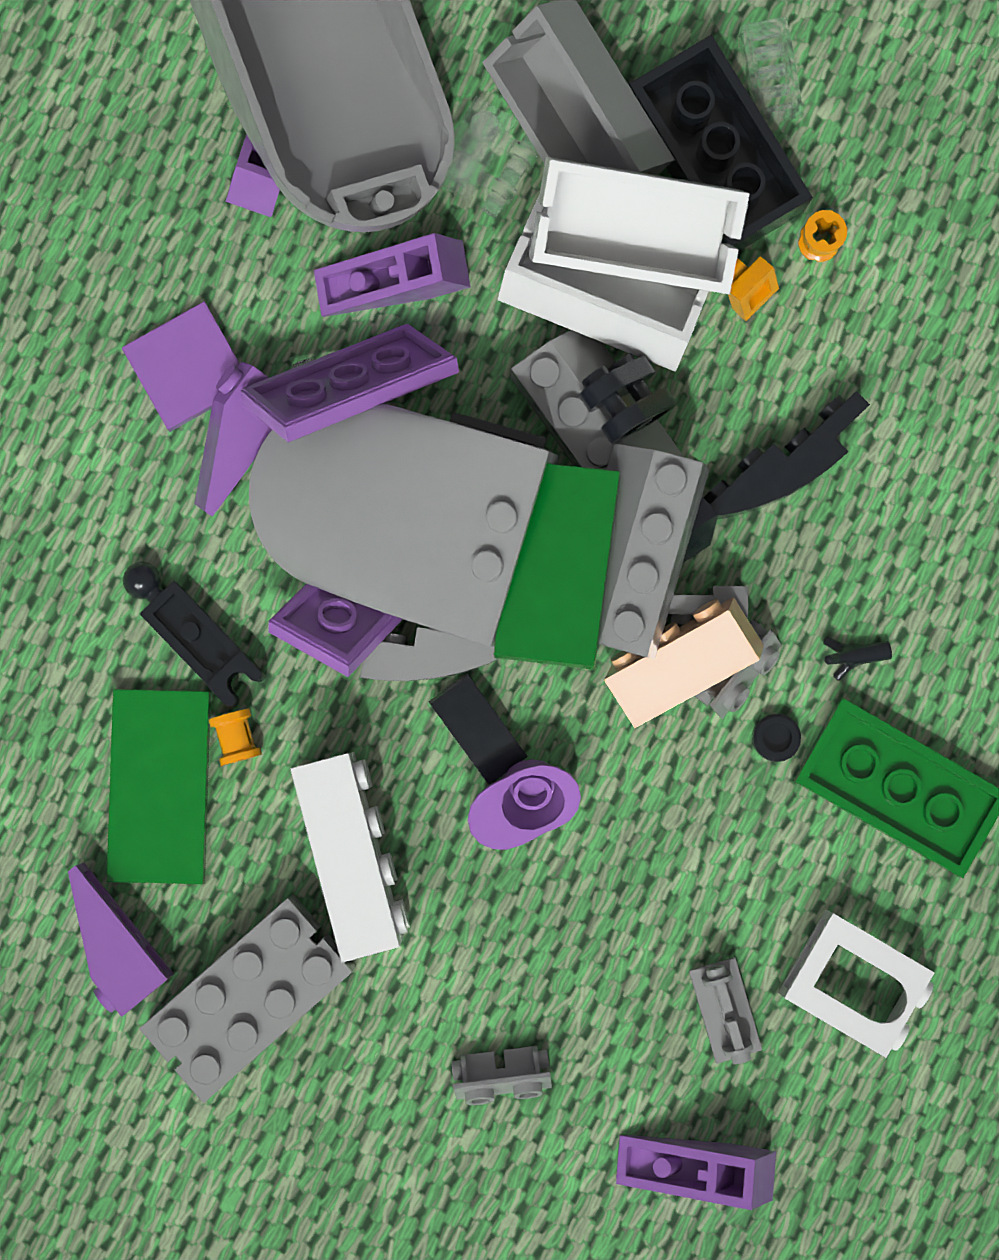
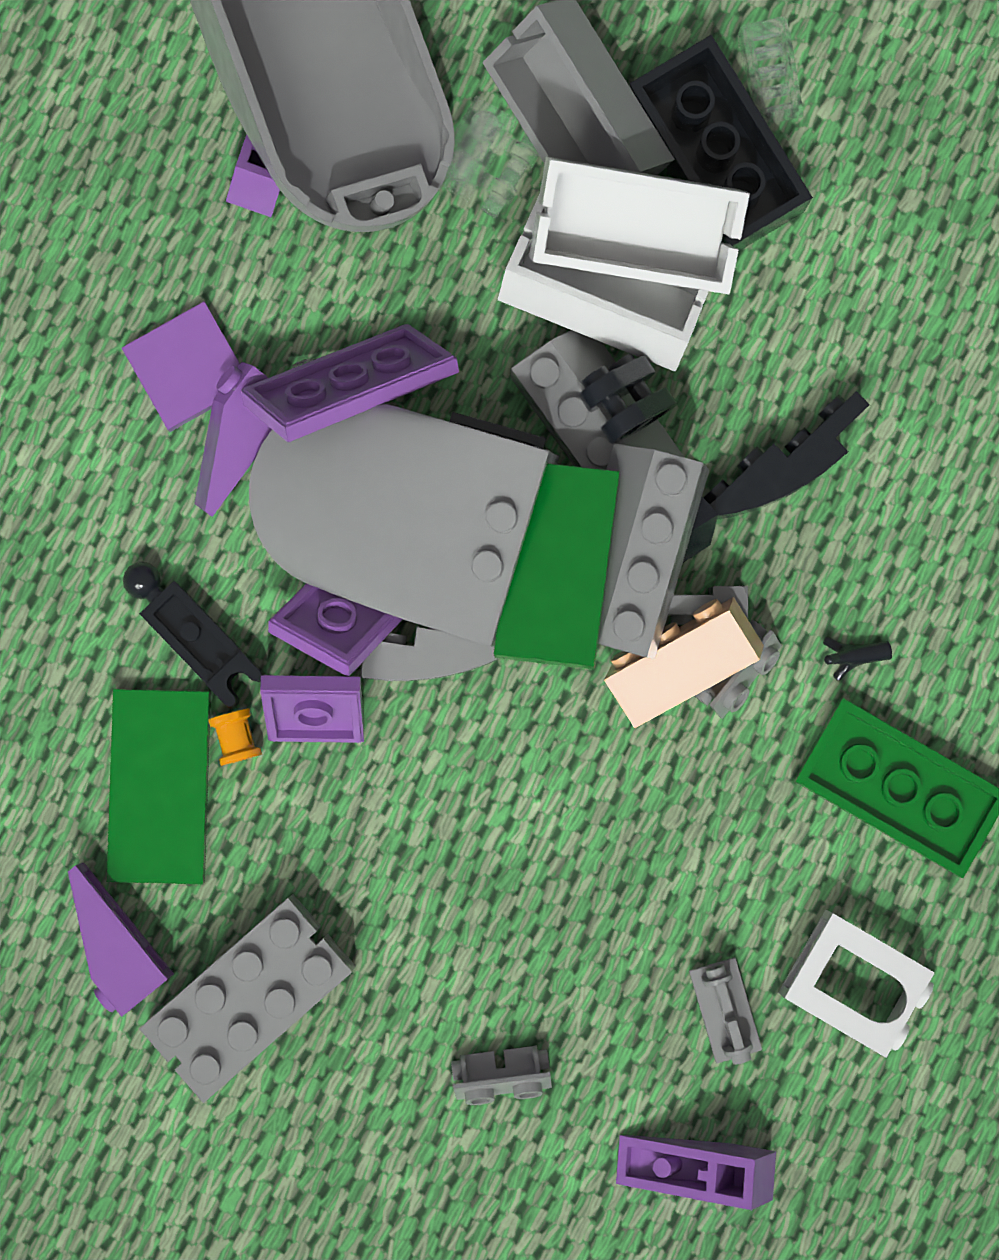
white piece [291,752,410,963] -> none
medium lavender slope [314,233,471,317] -> none
black slope [428,674,528,785] -> none
medium lavender piece [467,759,581,850] -> none
light orange tile [728,256,779,321] -> none
black tile [752,714,801,762] -> none
light orange bush [798,210,847,262] -> none
none -> medium lavender tile [260,675,364,743]

